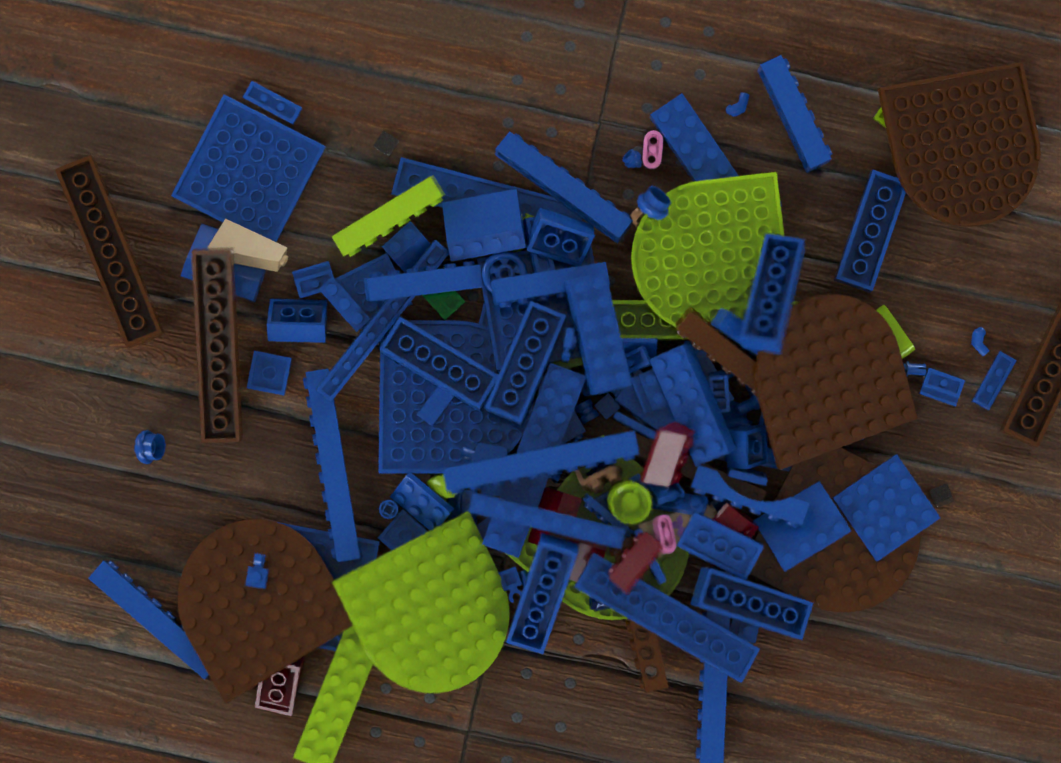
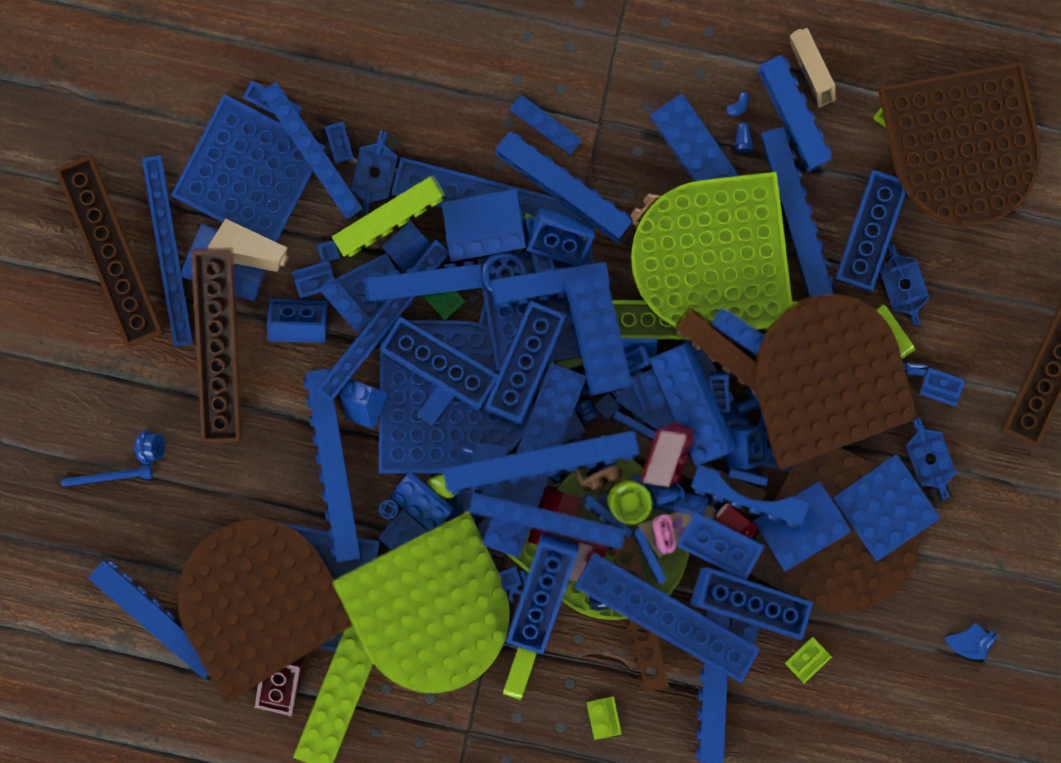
blue plate [245,553,269,589] -> none
blue plate [247,351,292,396] -> none
blue plate [561,328,577,363] -> none
dark red slope [608,531,664,593] -> none
blue plate [622,149,642,168] -> none
blue piece [637,186,671,220] -> none
bright pink plate [642,130,663,169] -> none
blue brick [740,234,805,354] -> none
blue arm [971,327,990,357] -> none
blue tile [972,351,1017,411] -> none
none -> blue piece [60,464,153,486]
none -> blue plate [142,155,194,347]
none -> blue brick [260,82,364,222]
none -> blue tile [317,240,341,263]
none -> blue plate [325,122,354,164]
none -> blue slope [340,379,387,430]
none -> blue plate [350,131,398,214]
none -> lime beam [503,647,537,700]
none -> blue plate [509,95,582,156]
none -> lime plate [586,696,622,740]
none -> blue cone [734,123,753,153]
none -> blue brick [760,127,835,297]
none -> lime plate [785,637,832,683]
none -> tan slope [790,28,835,108]
none -> blue plate [879,244,929,326]
none -> blue plate [905,418,957,500]
none -> blue arm [944,622,998,659]

